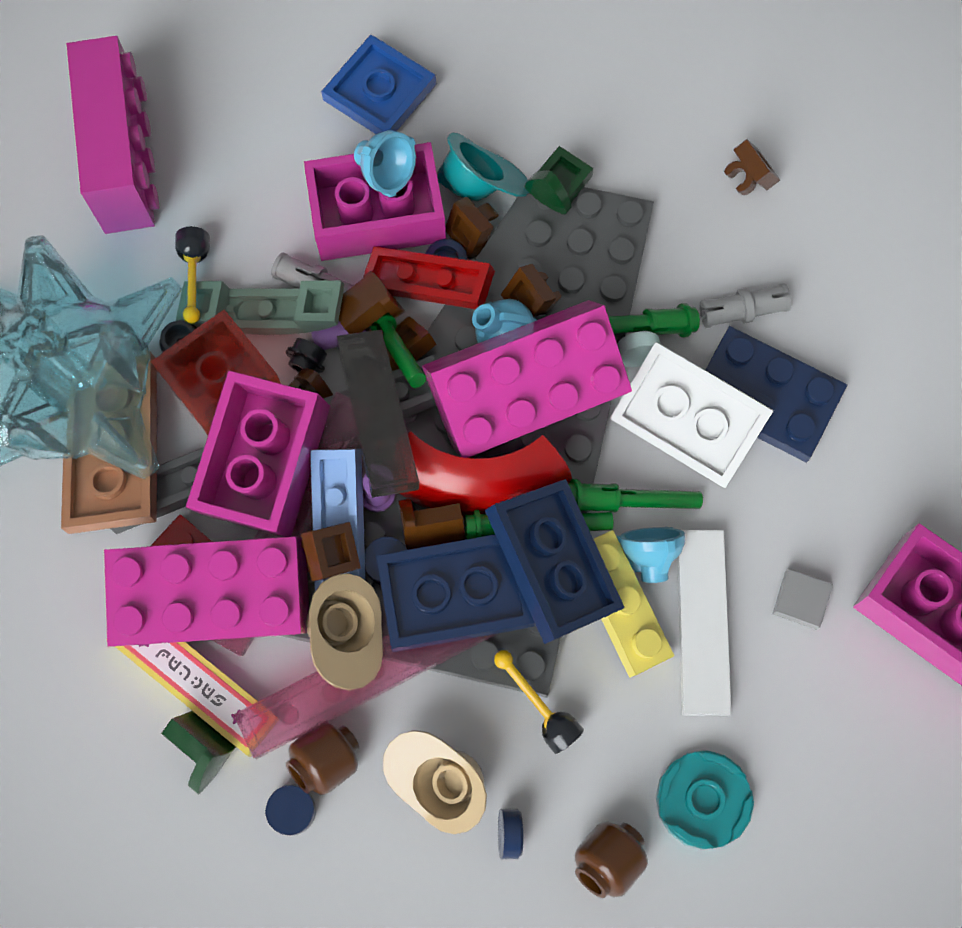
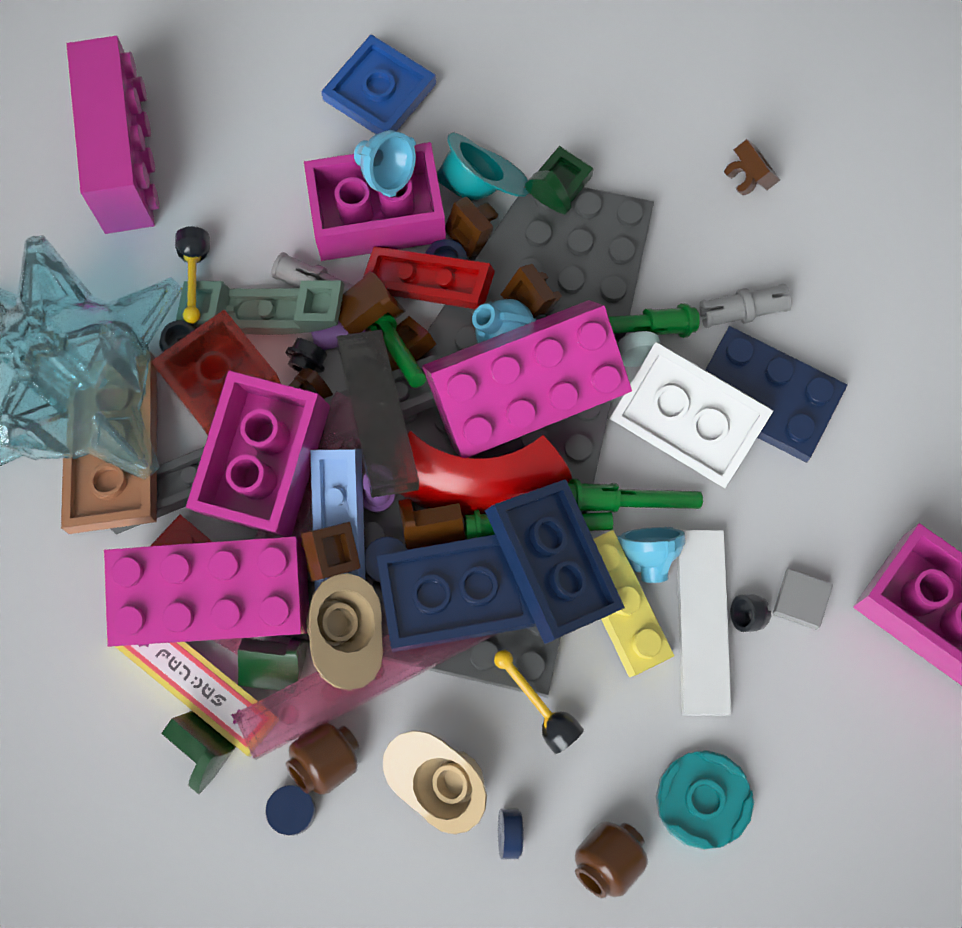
none -> dark green tile [238,638,308,695]
none -> black hinge [730,594,772,632]

